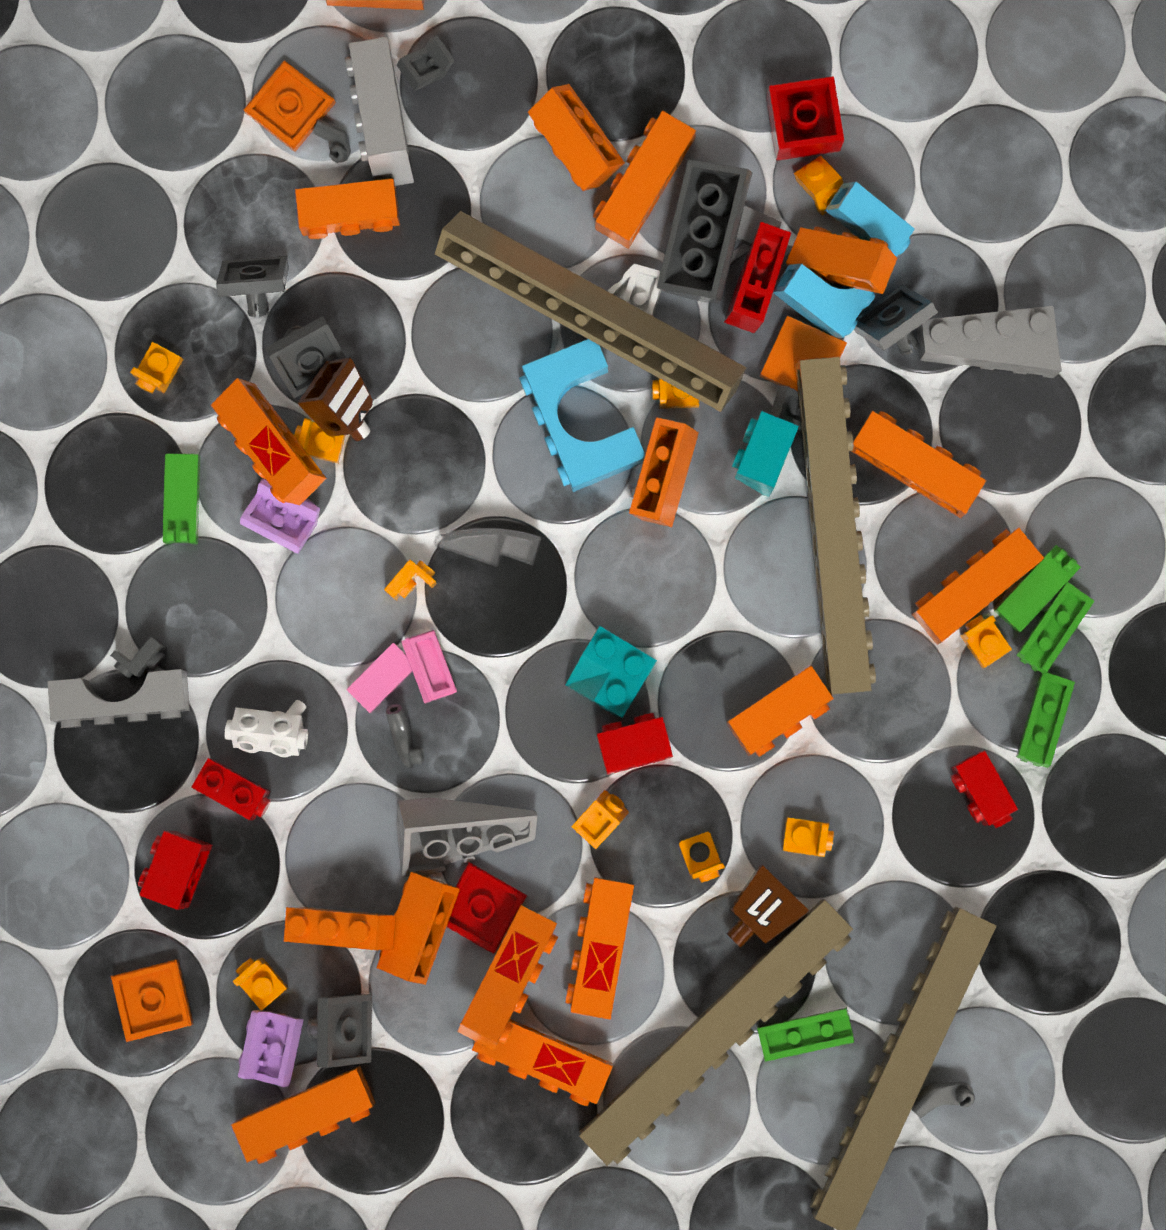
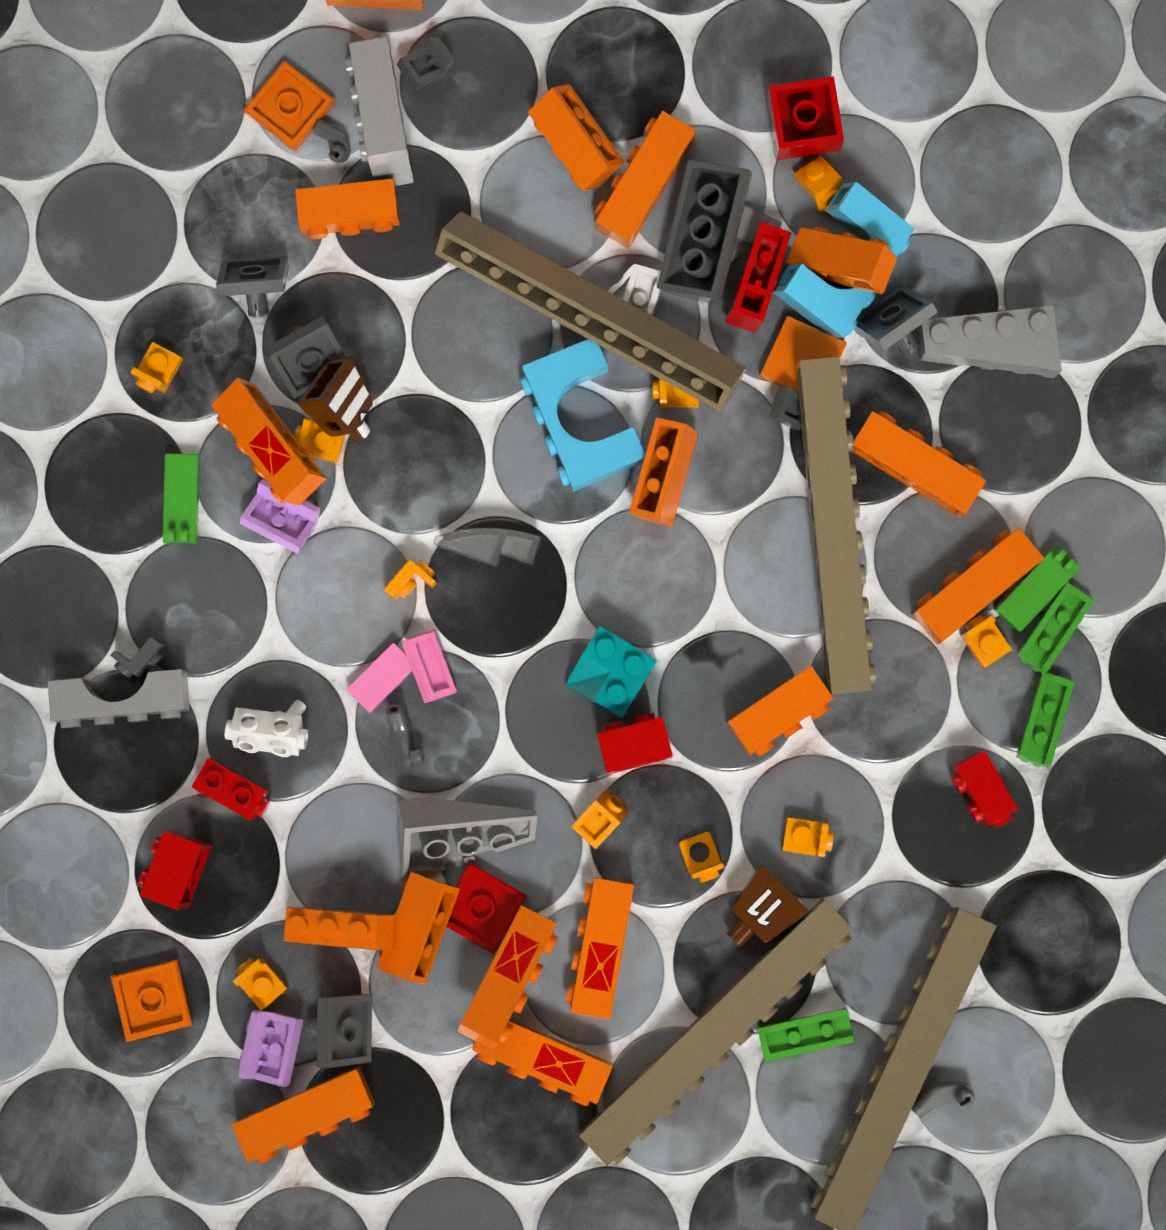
teal slope [732,411,799,497] -> none

